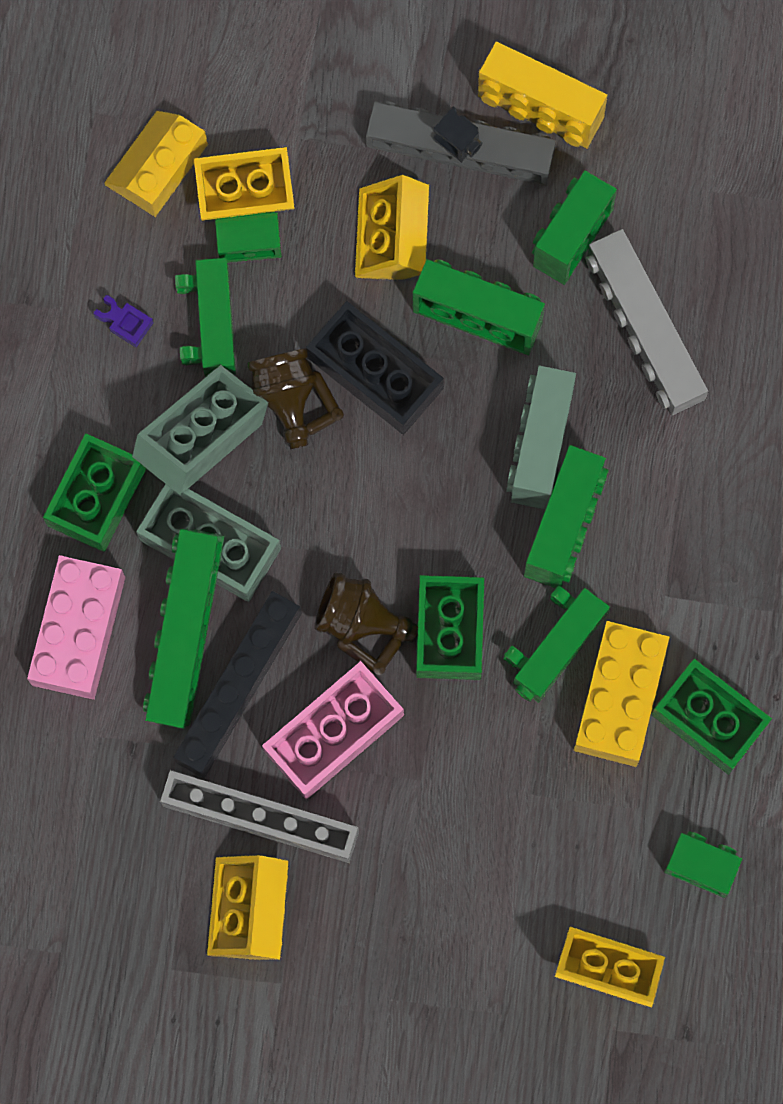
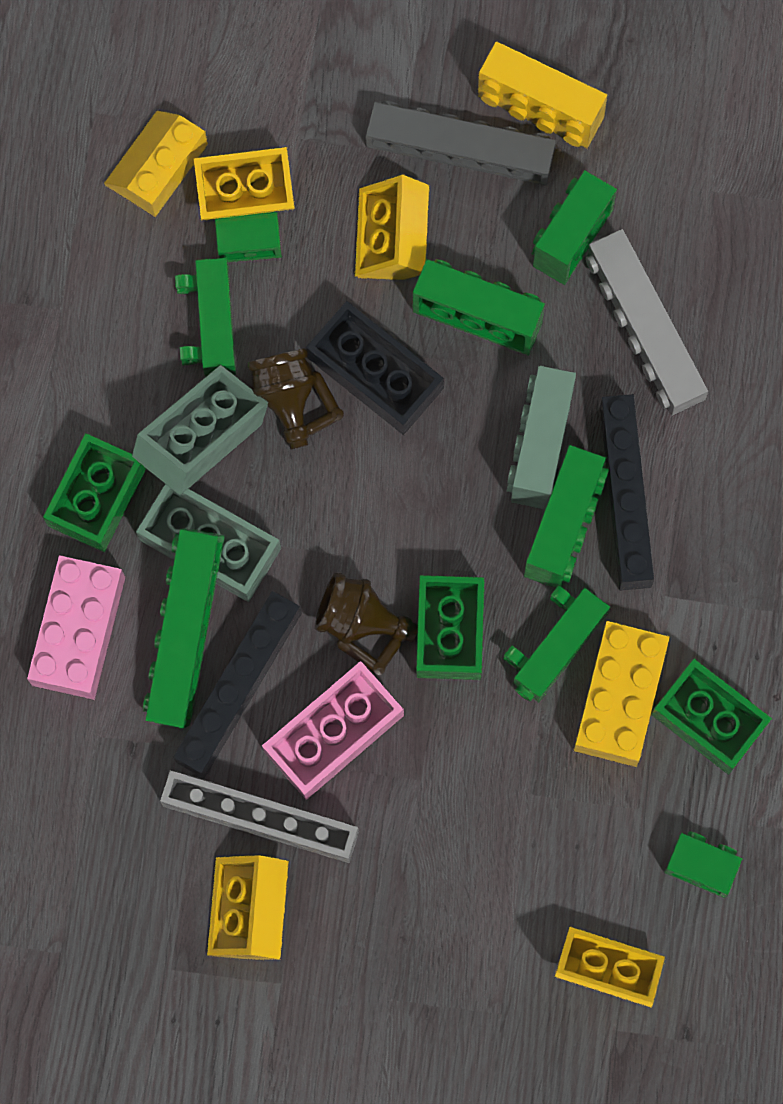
dark purple plate [93,294,154,347] -> none
black window [433,106,483,163] -> none
none -> black brick [600,394,654,591]

